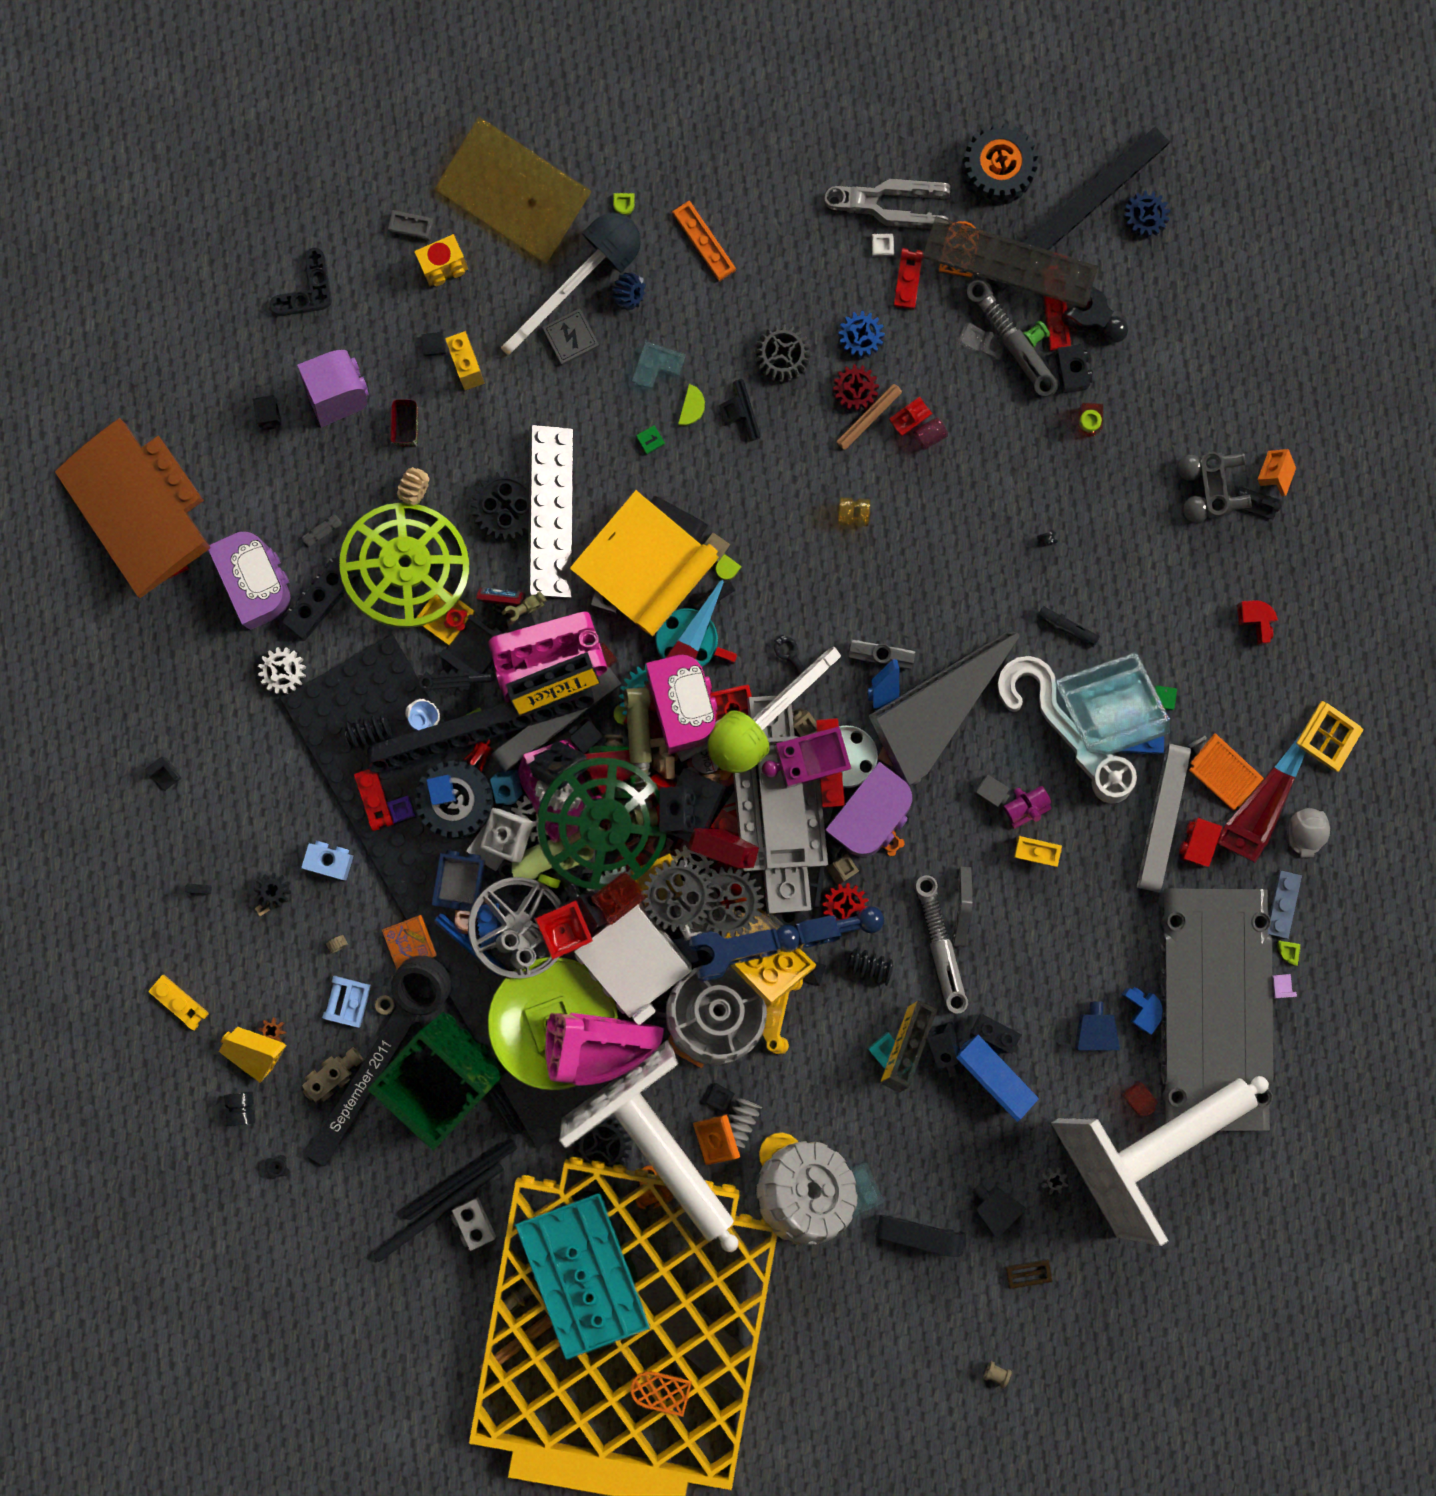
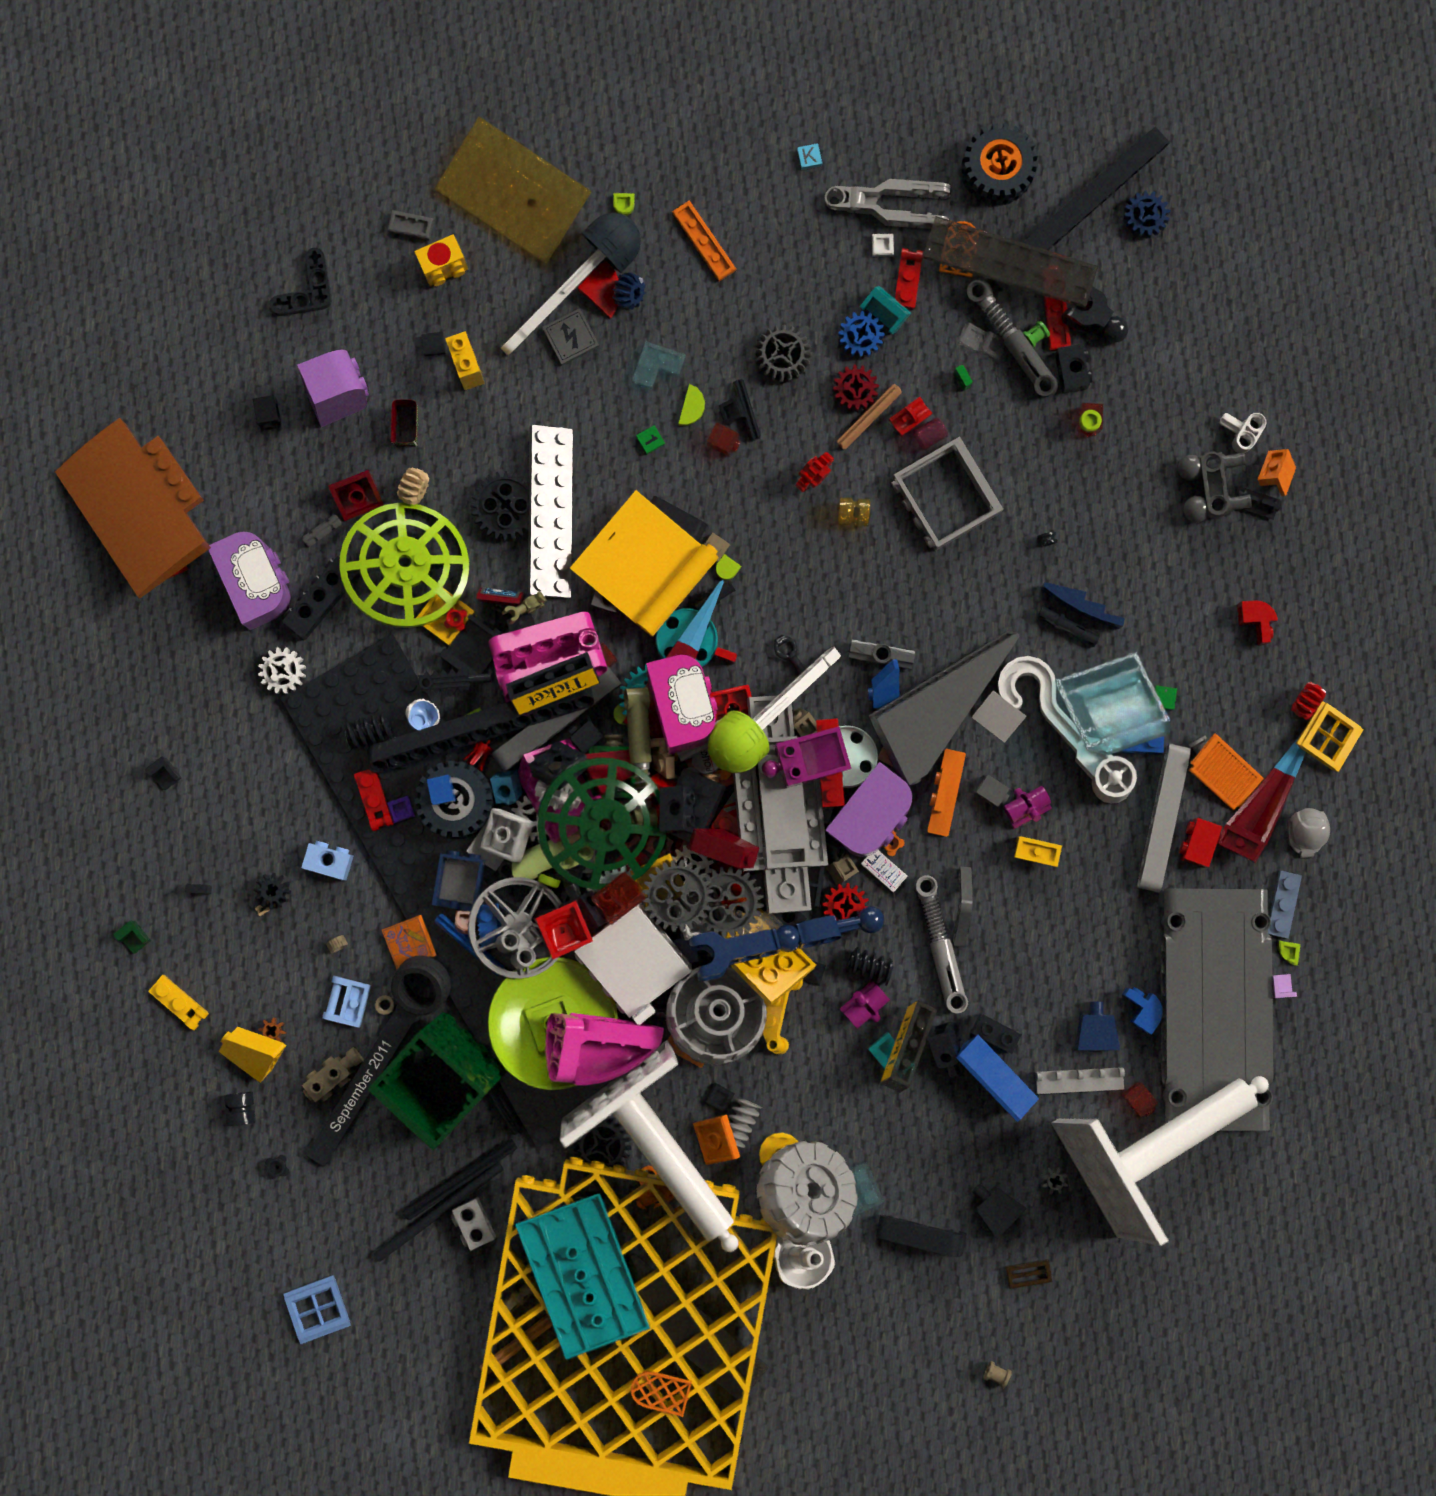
none -> dark green panel [113,921,151,954]
none -> medium blue piece [283,1275,351,1344]
none -> dark red slope [328,470,384,521]
none -> red brick [578,260,618,319]
none -> clear red brick [707,422,741,457]
none -> white piece [773,1235,835,1290]
none -> red gear [795,452,834,493]
none -> medium azure tile [797,144,822,170]
none -> magenta pin [840,981,890,1029]
none -> teal panel [860,286,911,334]
none -> white tile [861,850,908,892]
none -> light grey window [891,437,1003,551]
none -> orange bracket [927,749,966,837]
none -> green tile [954,365,973,391]
none -> white sticker [972,691,1026,743]
none -> light grey hinge [1035,1067,1125,1094]
none -> dark blue slope [1041,582,1125,629]
none -> white beam [1219,413,1266,453]
none -> red gear [1291,682,1326,720]

